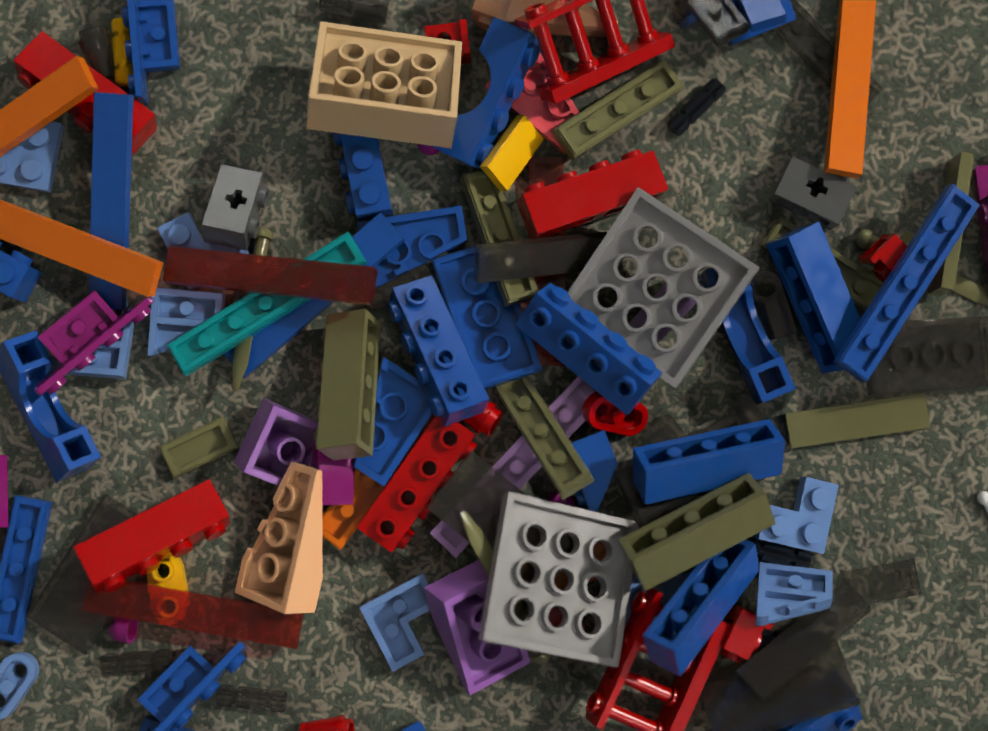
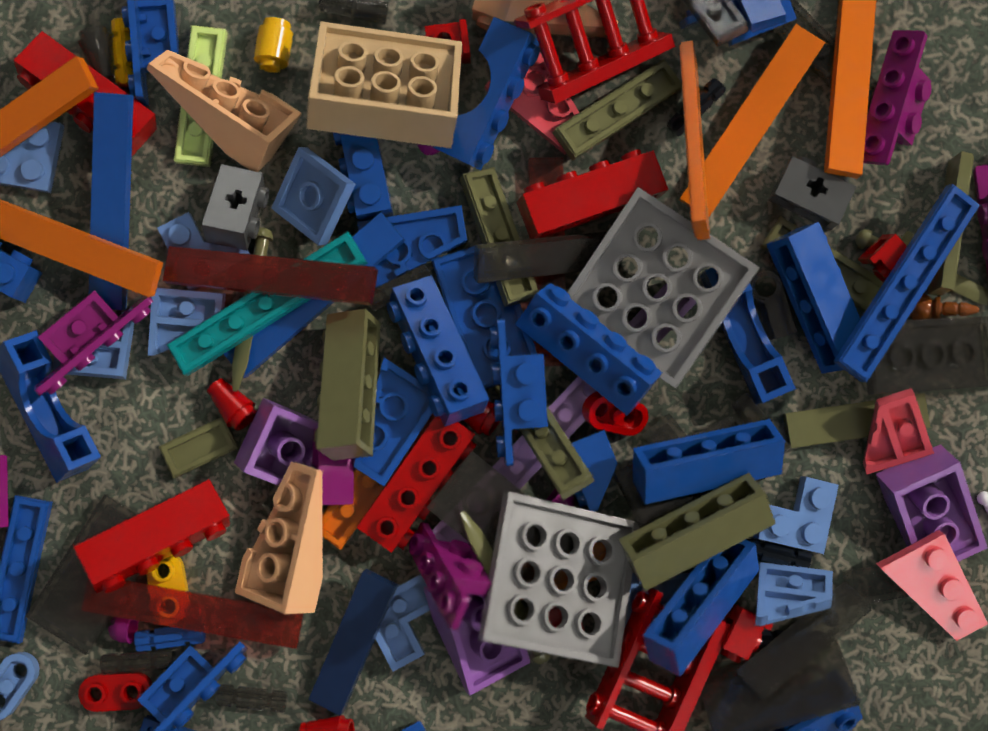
yellow tile [480,115,544,191] -> none
none -> red plate [78,672,153,712]
none -> blue axle [134,622,206,652]
none -> light nougat wedge [147,50,302,172]
none -> yellowish green tile [174,25,228,167]
none -> red cone [207,378,257,431]
none -> yellow brick [253,17,293,73]
none -> medium blue plate [271,147,356,245]
none -> dark blue tile [309,569,398,716]
none -> magenta bracket [409,522,492,630]
none -> blue bracket [489,319,548,466]
none -> orange tile [679,24,826,217]
none -> orange tile [679,40,710,240]
none -> magenta bracket [863,30,932,166]
none -> coral wing [863,388,934,475]
none -> medium lavender slope [876,444,988,562]
none -> coral wing [876,530,988,641]
none -> dark orange bar [909,294,980,322]

